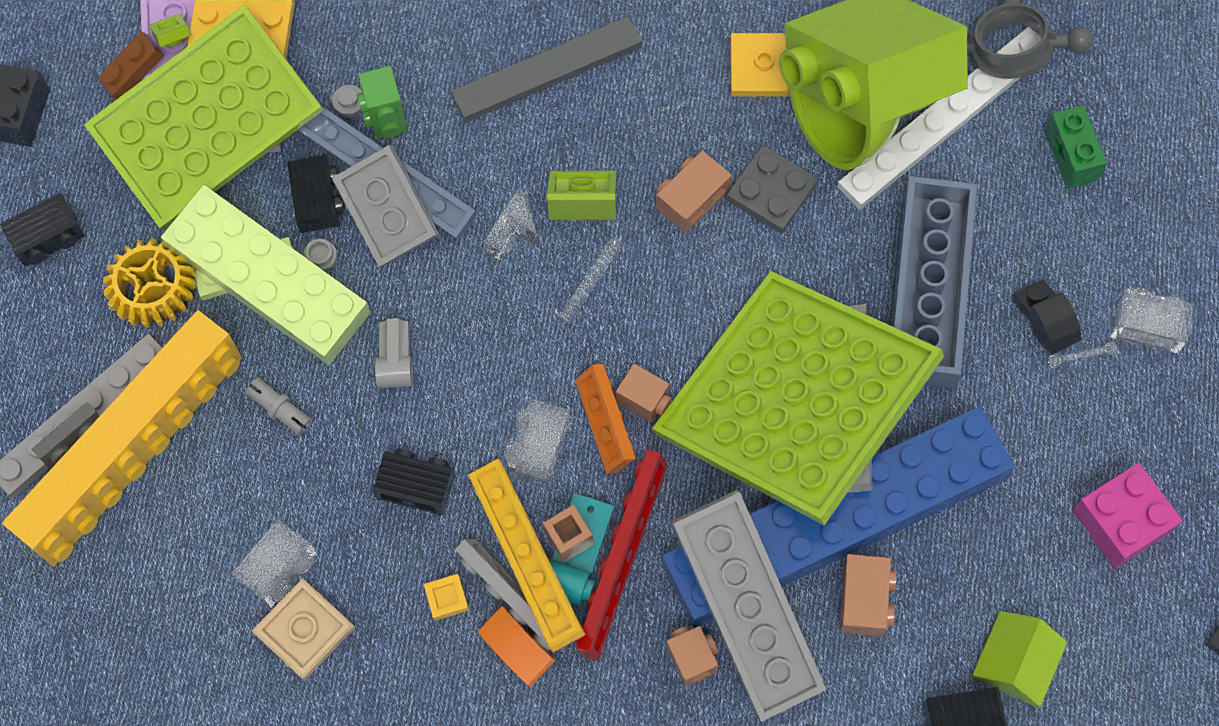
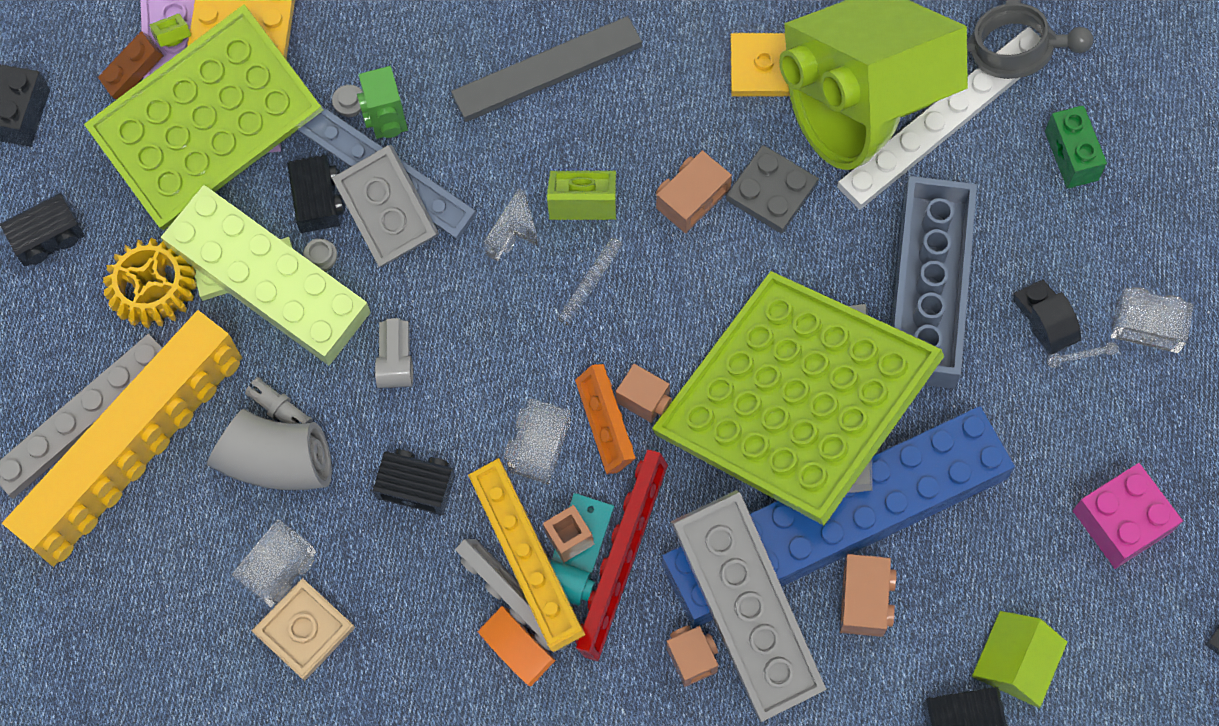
dark grey plate [31,402,100,470] -> none
yellow plate [424,574,469,621] -> none
none -> light grey brick [207,409,332,490]

